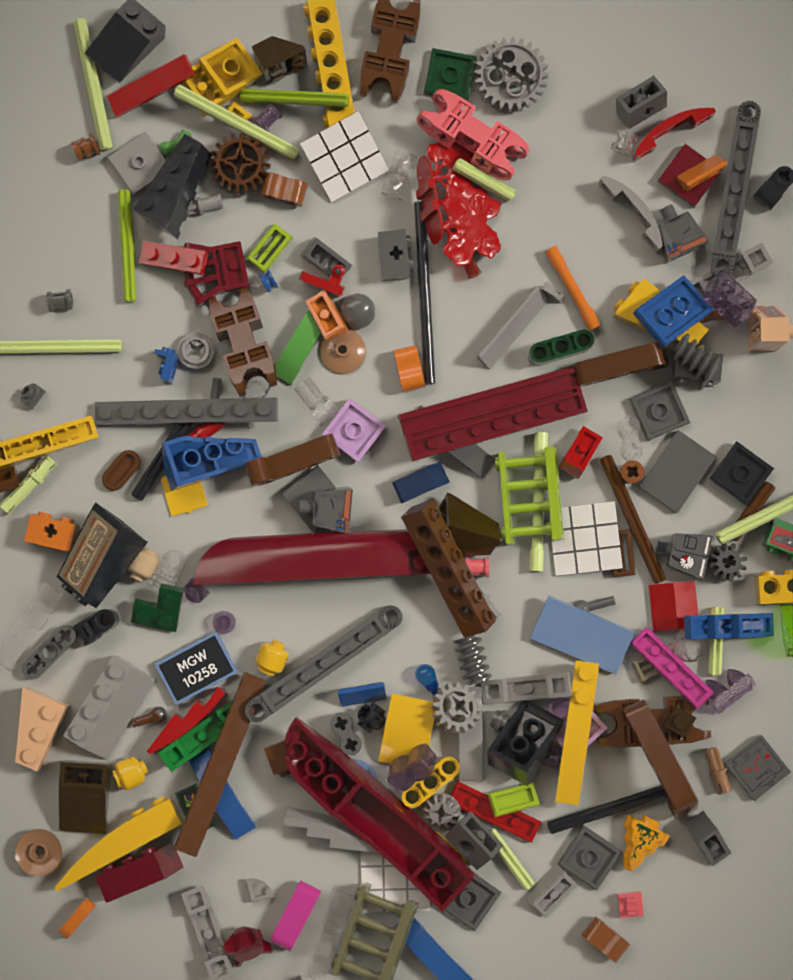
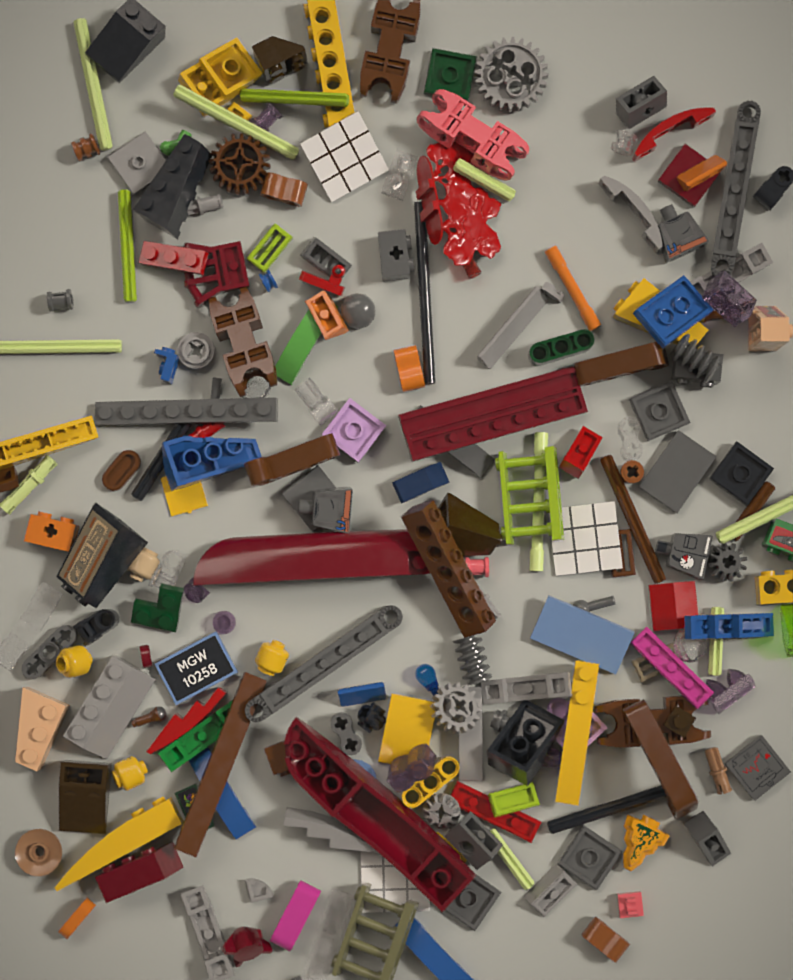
dark grey plate [21,383,46,410] -> none
red tile [107,54,196,118] -> none
medium nougat dish [320,329,366,374] -> none
none -> yellow head [56,645,93,678]
none -> dark red tile [139,644,152,669]

